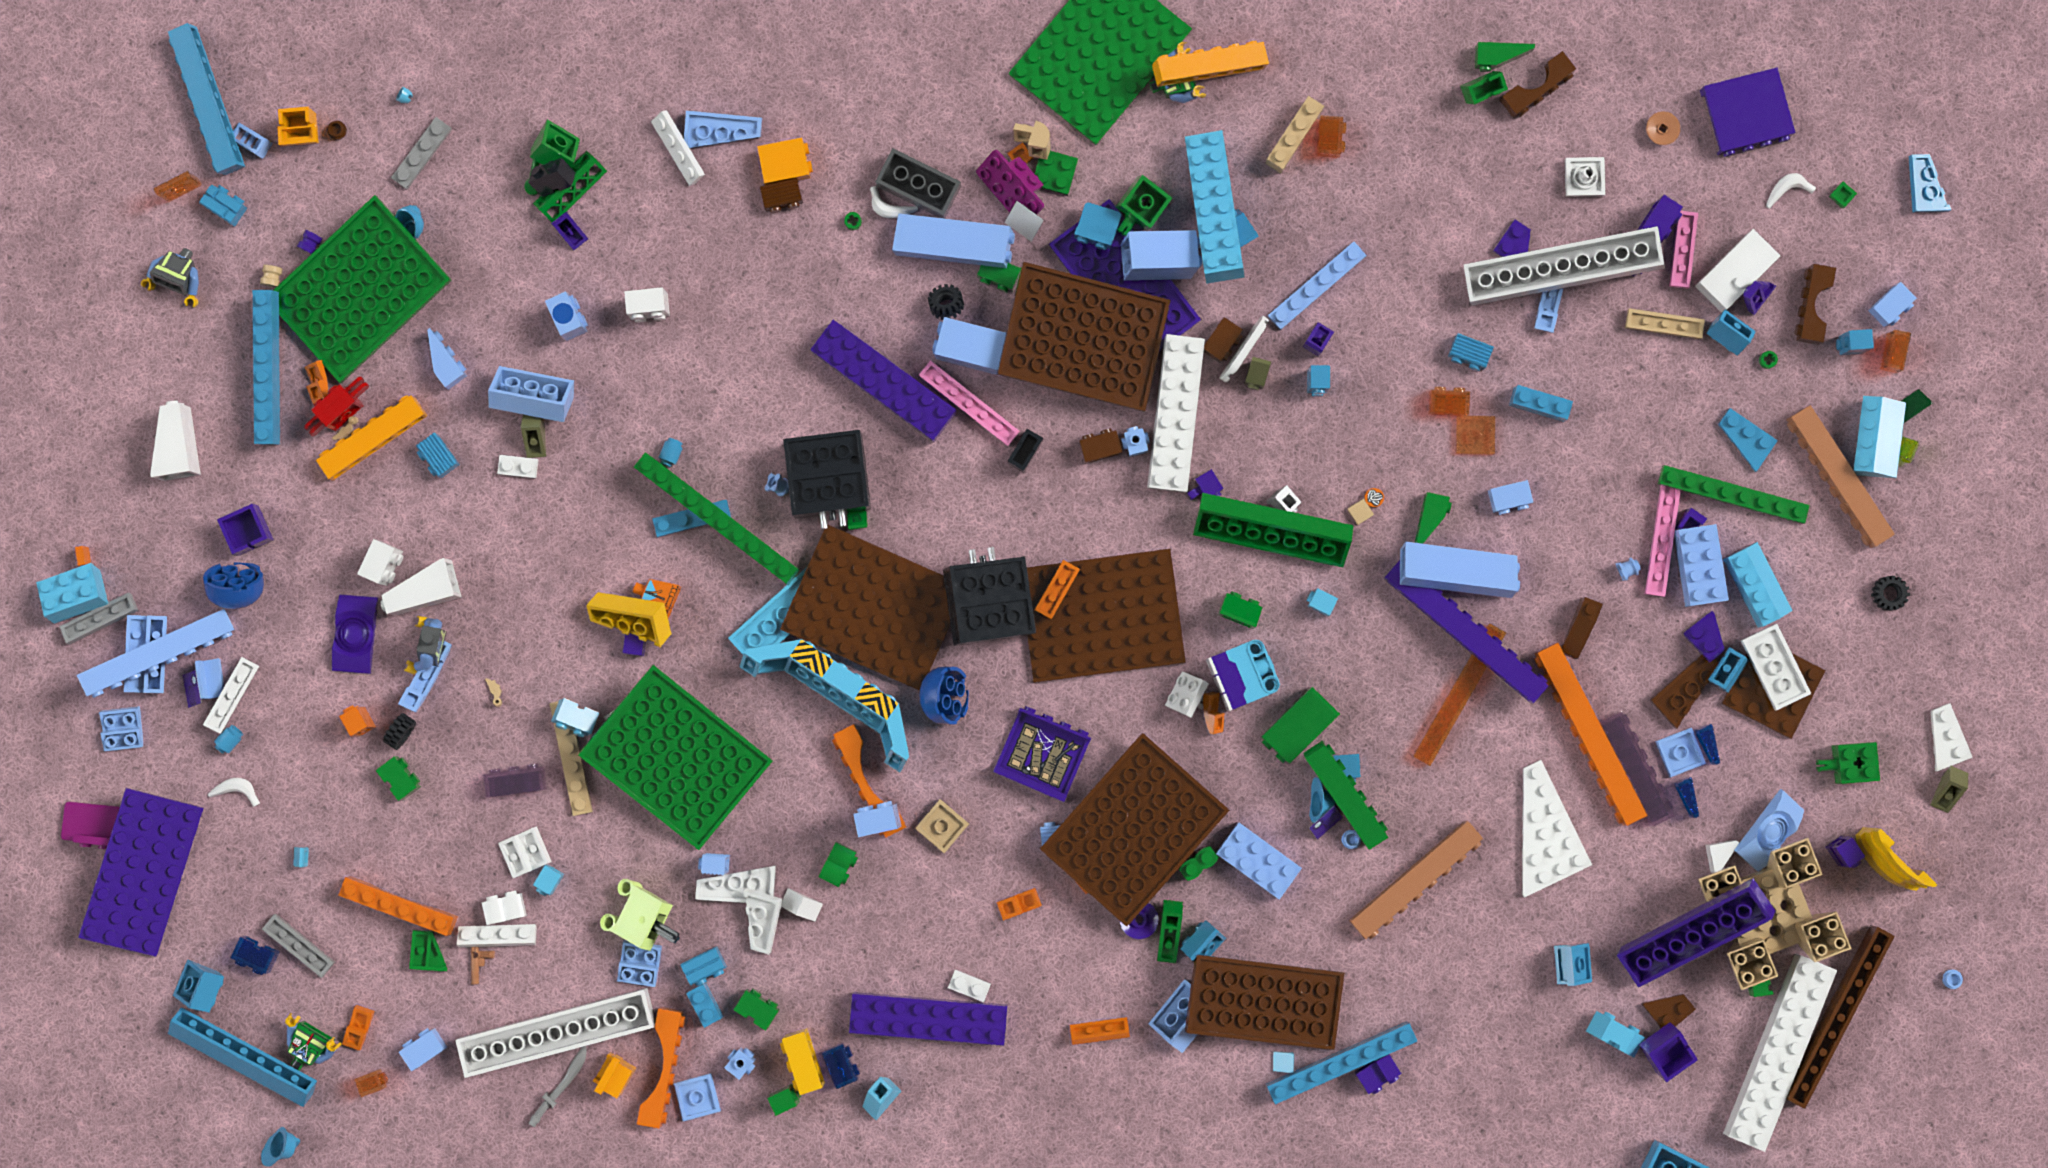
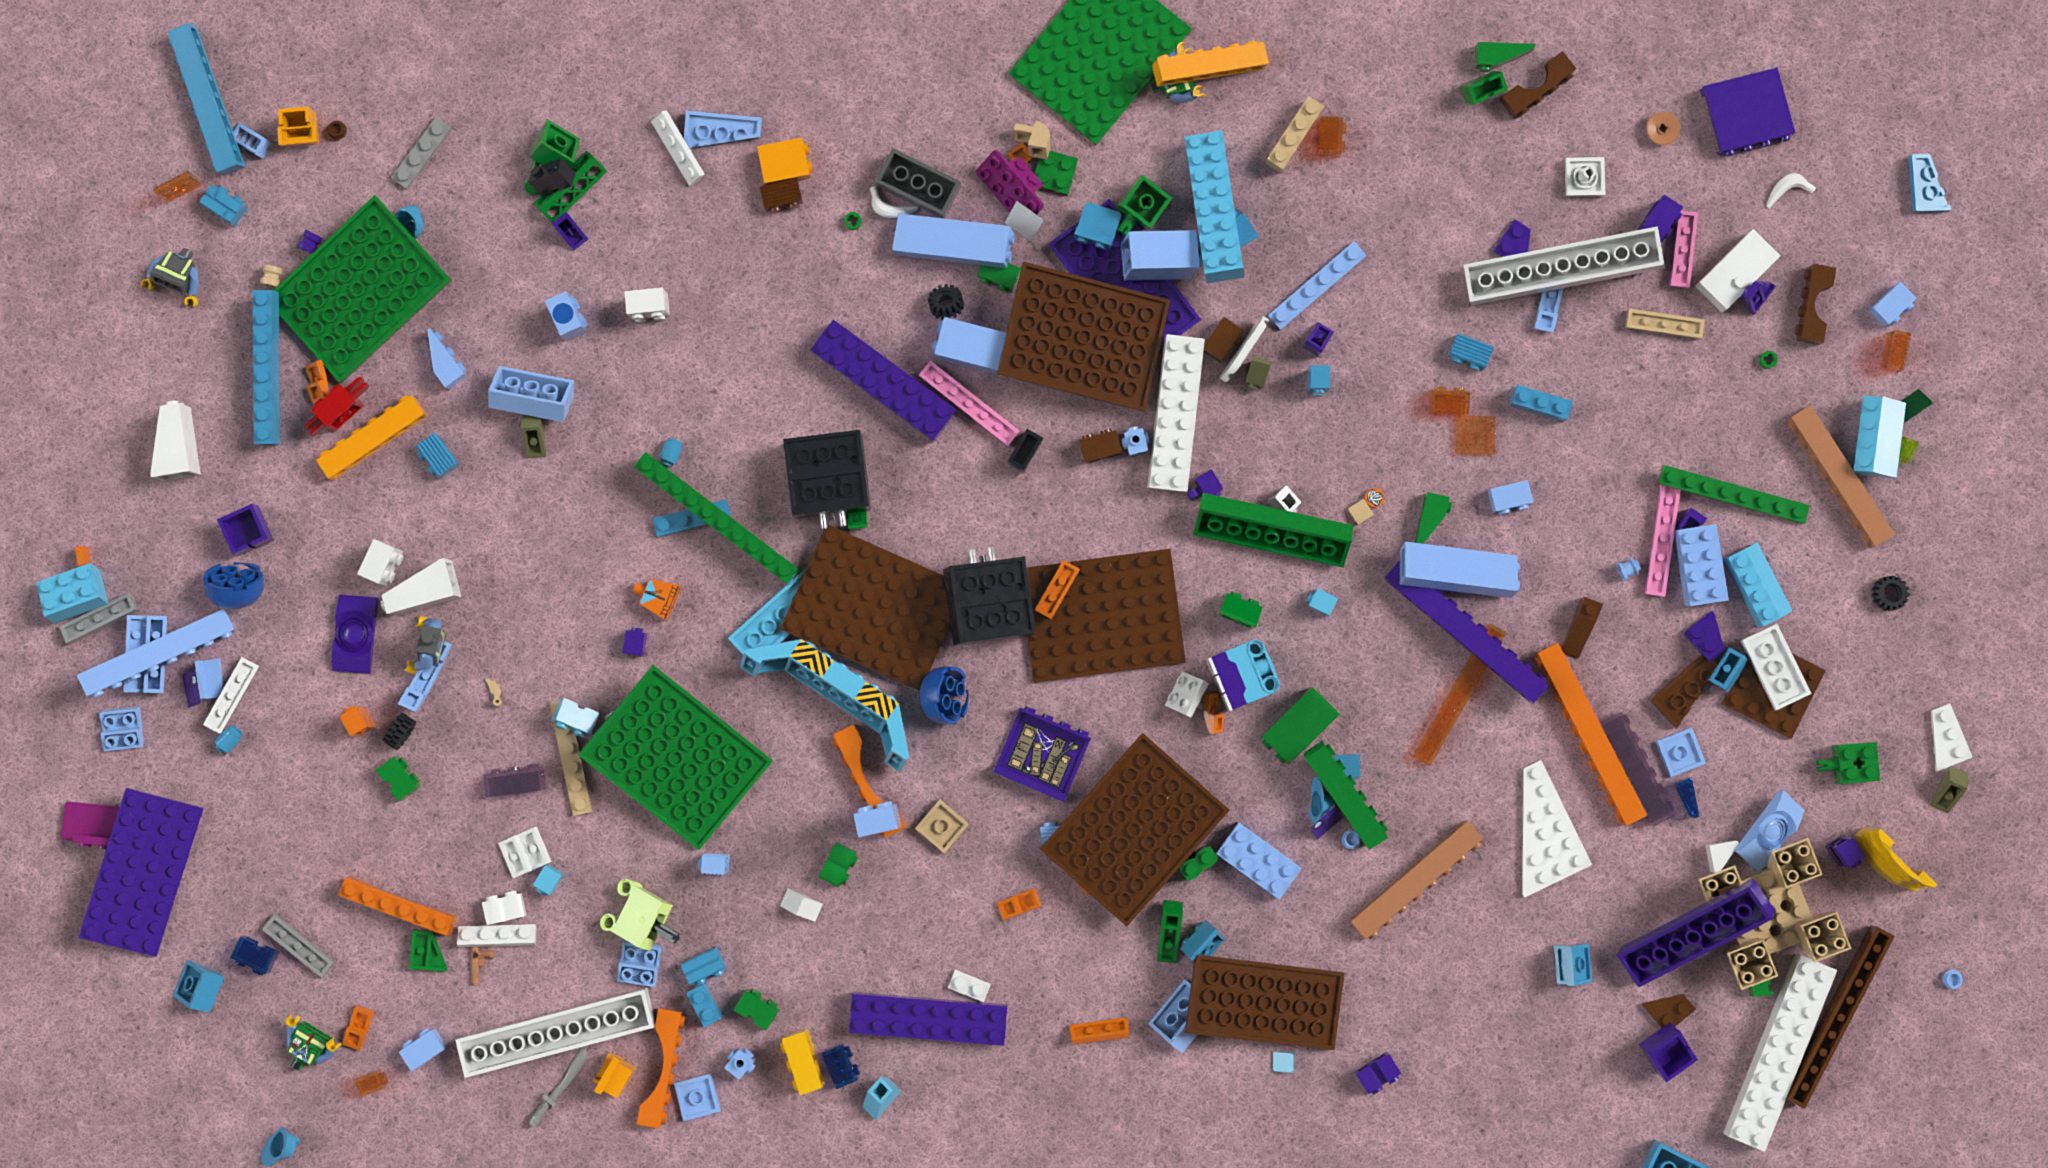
dark azure brick [168,1007,317,1107] -> none
white piece [208,778,260,807] -> none
medium azure slope [293,847,309,867] -> none
tan piece [333,416,358,440] -> none
medium azure hinge [396,87,413,104] -> none
white plate [497,455,539,478] -> none
yellow wedge [586,592,671,647] -> none
white wing [695,866,776,903] -> none
white wing [744,888,782,955] -> none
light blue brick [765,473,789,497] -> none
green brick [767,1084,801,1116] -> none
dark purple dish [1120,903,1158,939] -> none
dark azure brick [1266,1021,1417,1104] -> none
medium azure brick [1586,1011,1645,1058] -> none
clear blue slope [1694,723,1720,765] -> none
dark azure brick [1706,310,1756,356] -> none
dark azure wing [1718,408,1778,472] -> none
green plate [1828,181,1857,209] -> none
dark azure brick [1836,329,1874,355] -> none

